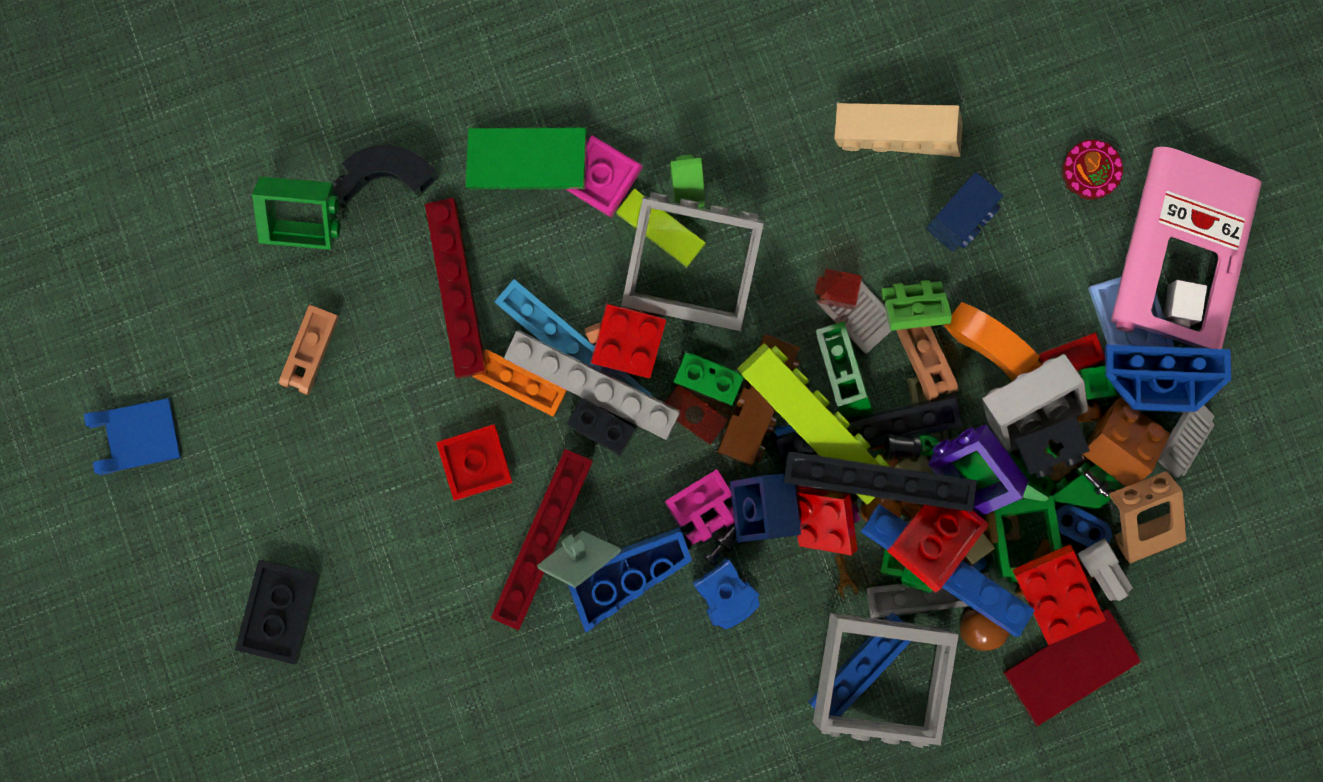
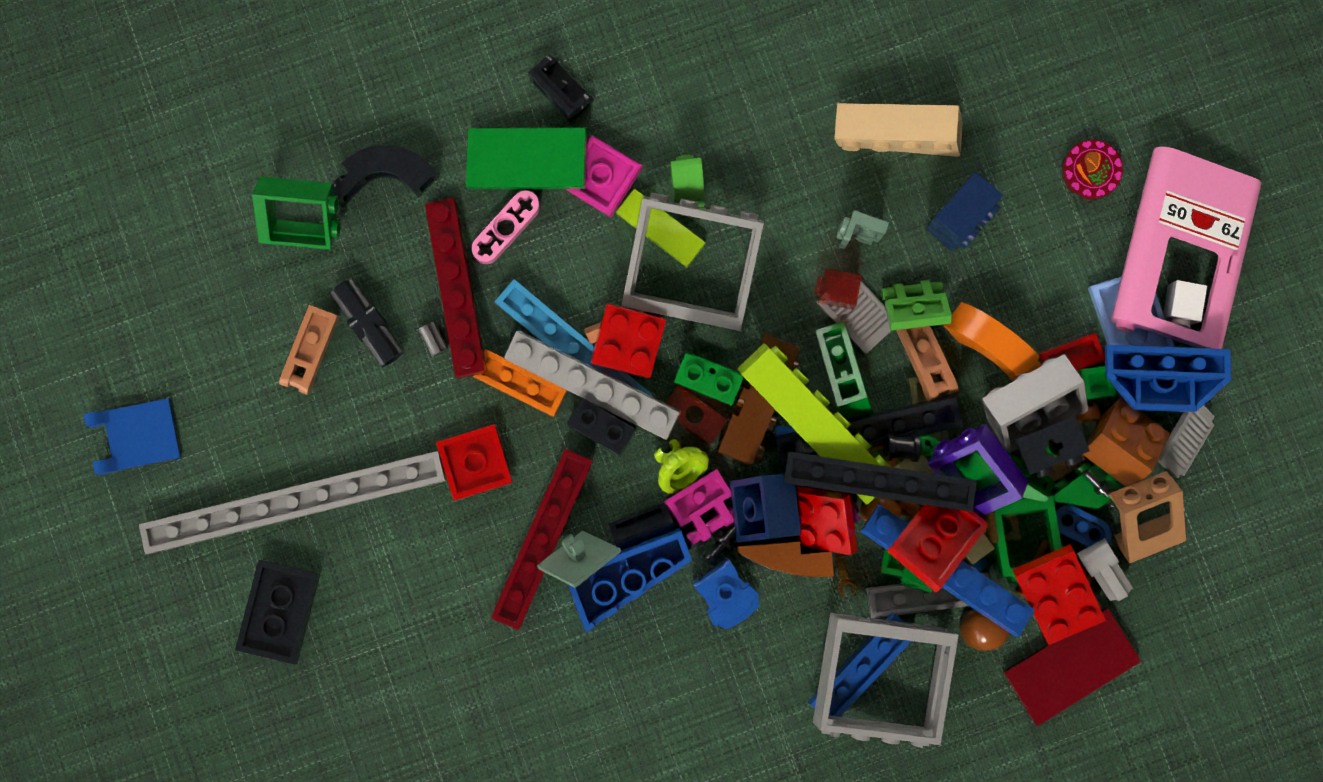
none -> light grey plate [139,451,446,554]
none -> black piece [330,278,404,367]
none -> flat silver piece [416,320,448,357]
none -> bright pink beam [472,191,540,264]
none -> black hinge [528,55,594,123]
none -> black tile [608,502,676,550]
none -> lime hair [654,439,709,494]
none -> dark orange slope [737,542,834,577]
none -> sand green bracket [836,210,889,249]

